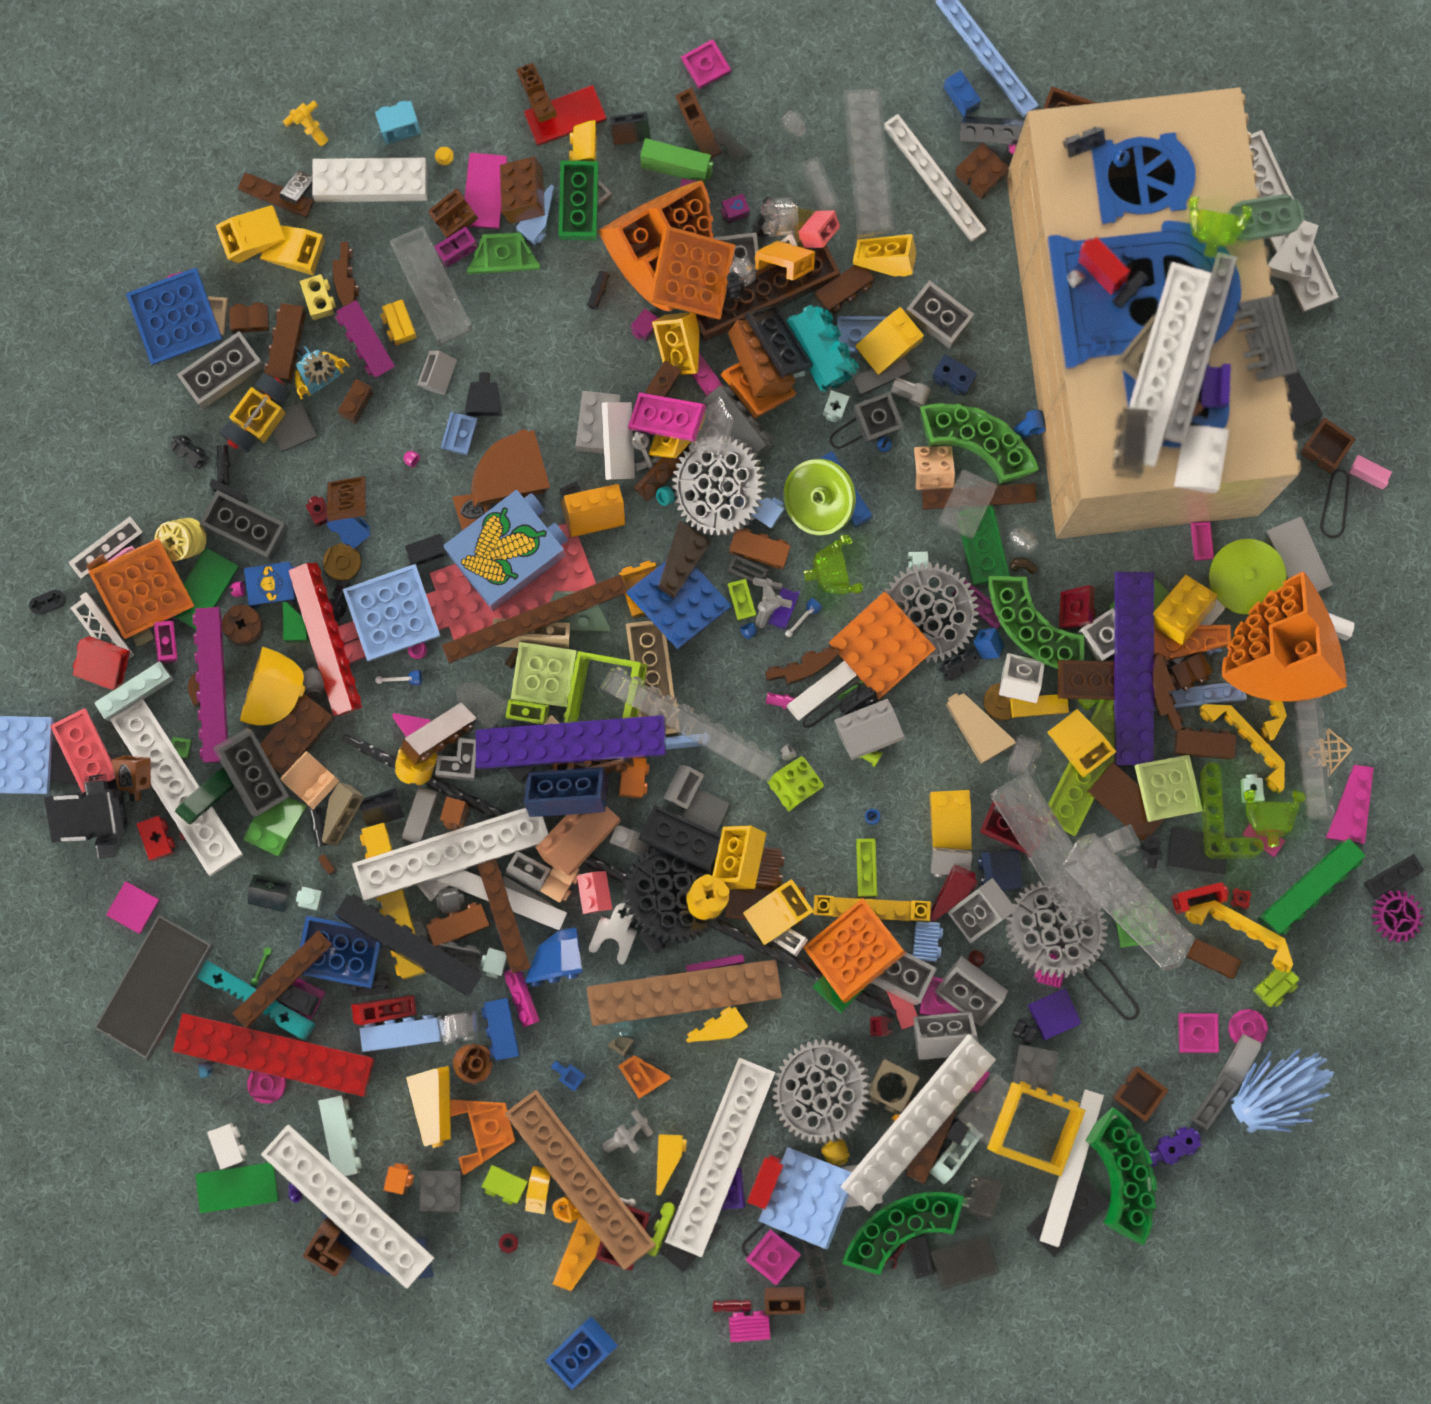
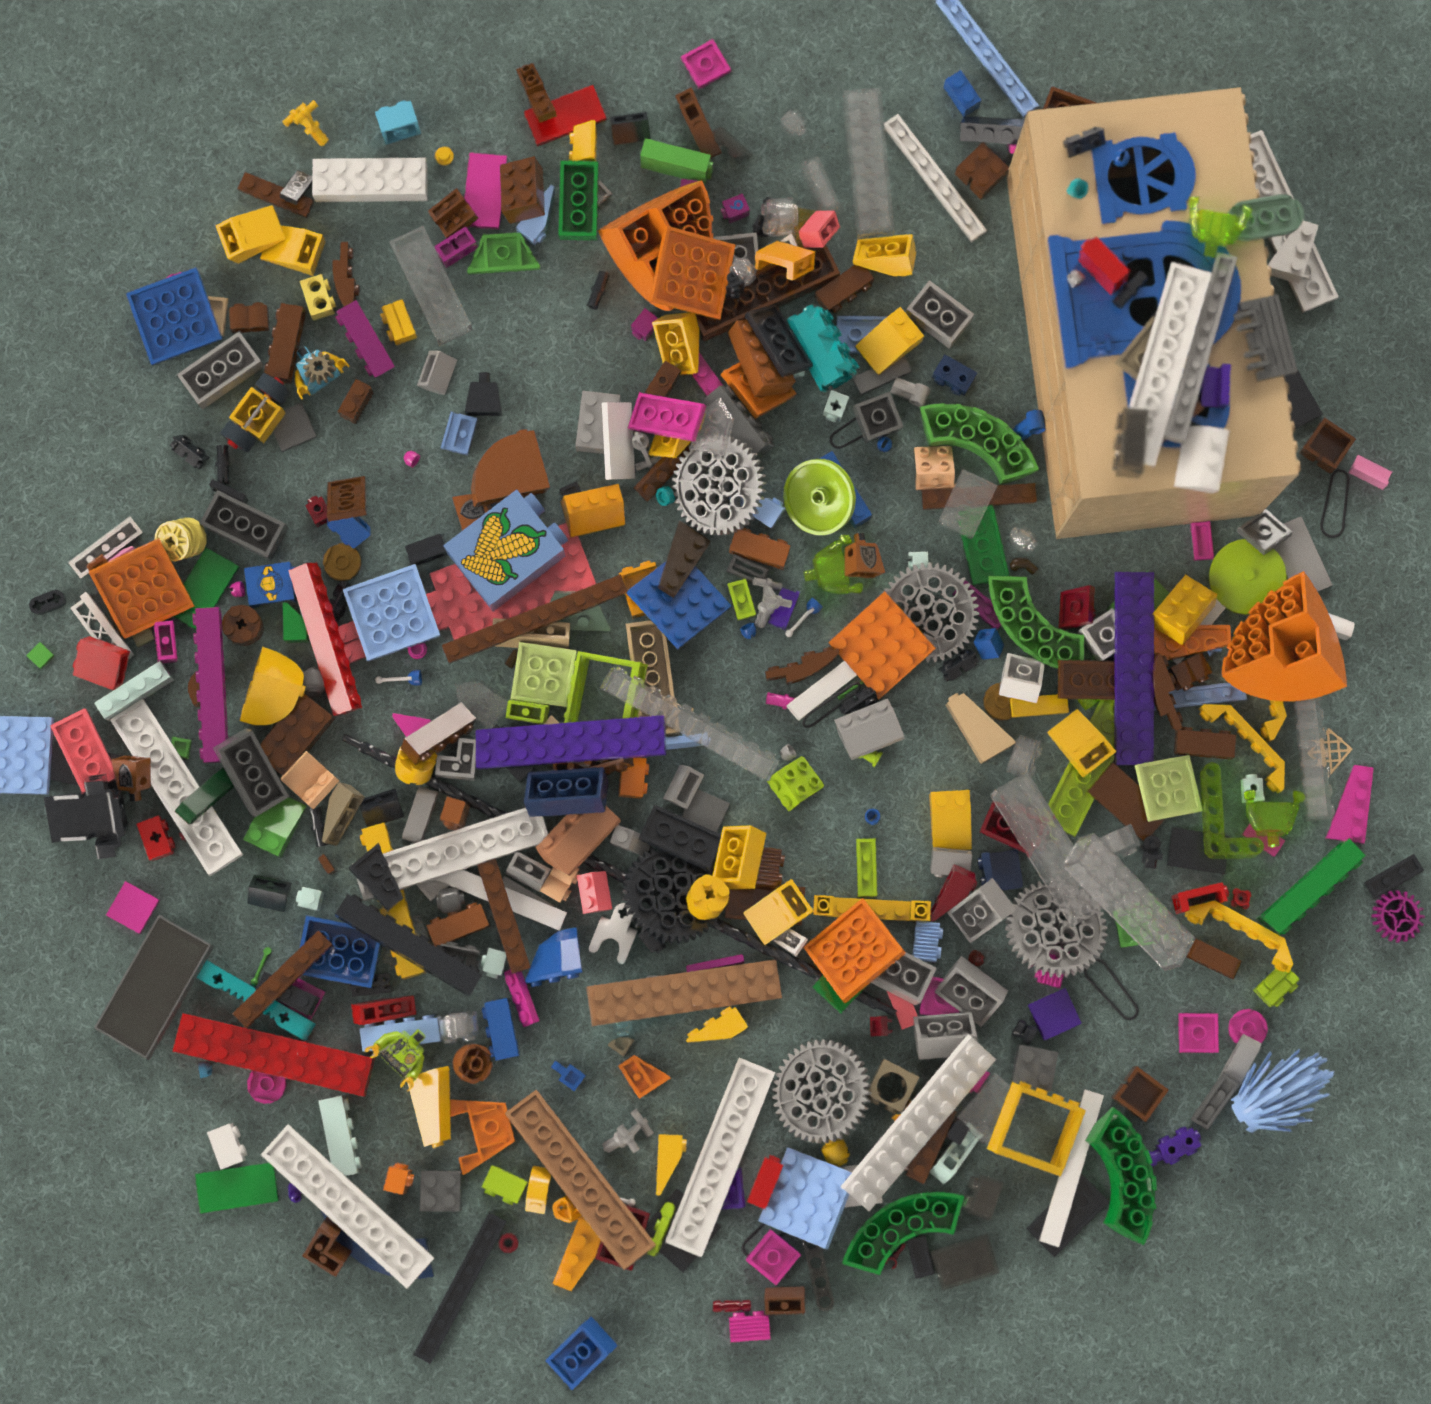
none -> bright green tile [26,642,55,669]
none -> black wing [349,843,403,912]
none -> torso [365,1029,426,1092]
none -> black plate [413,1212,507,1364]
none -> dark orange torso [844,533,885,579]
none -> teal tile [1066,178,1089,199]
none -> dark grey tile [1237,509,1292,555]

